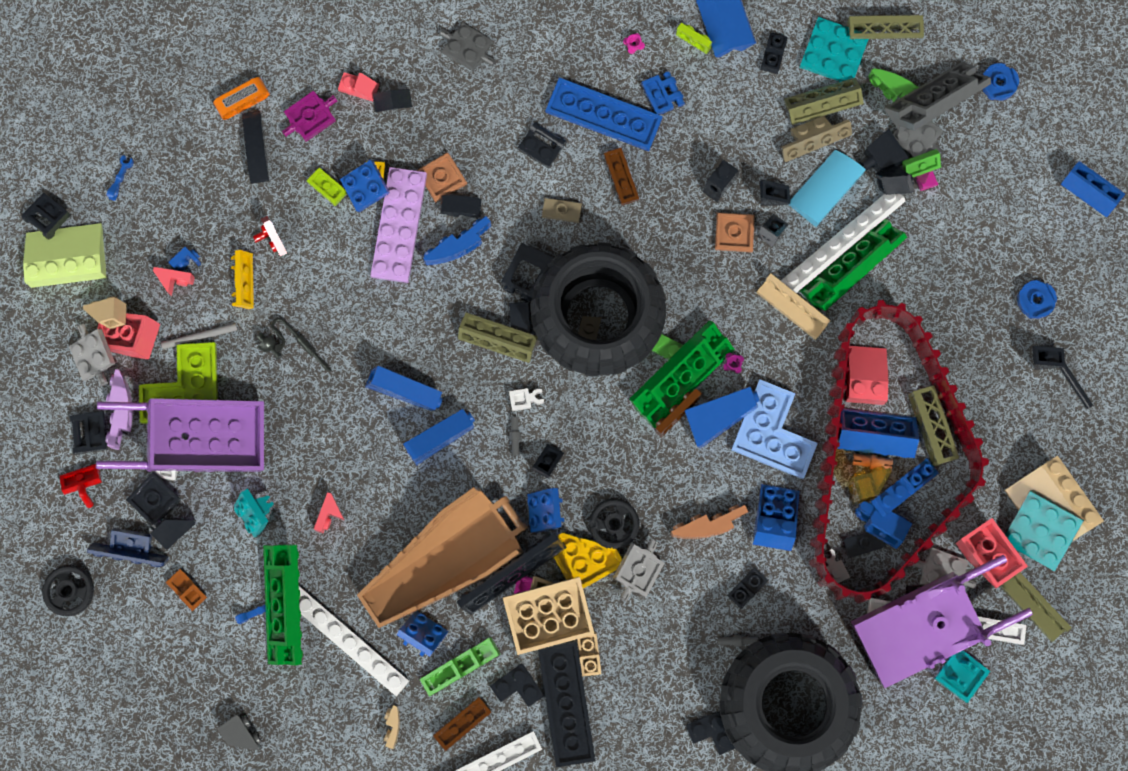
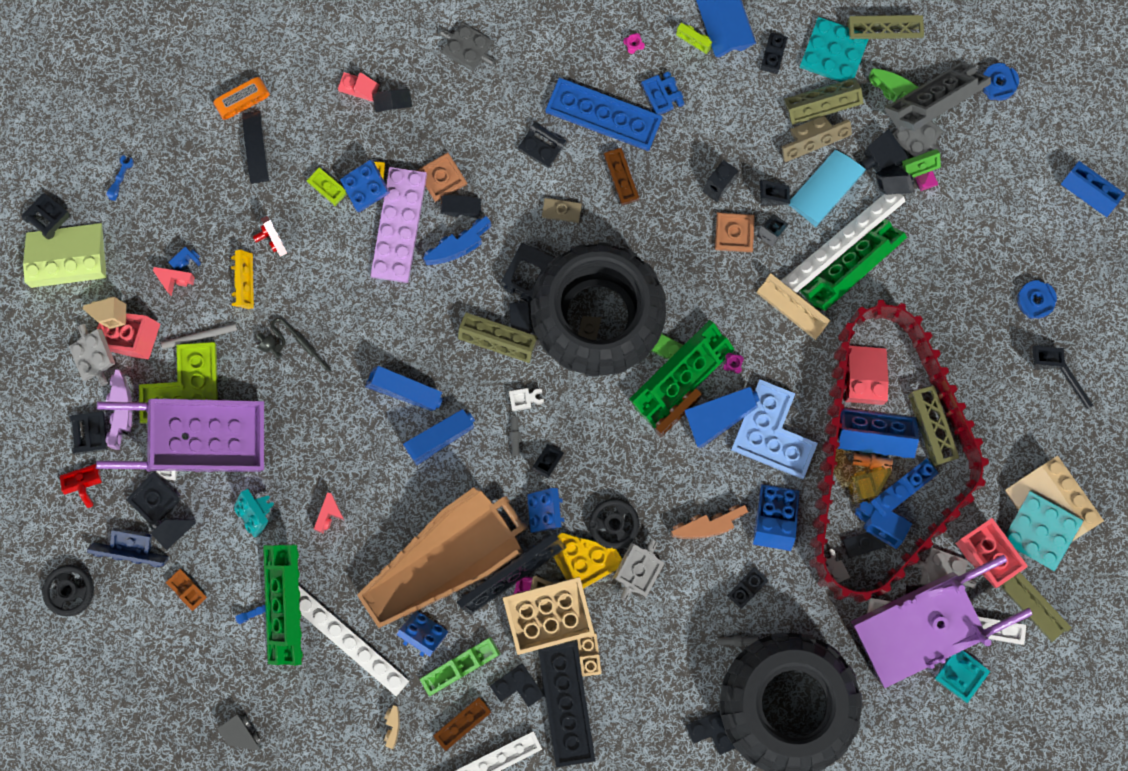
magenta plate [282,91,338,142] -> none

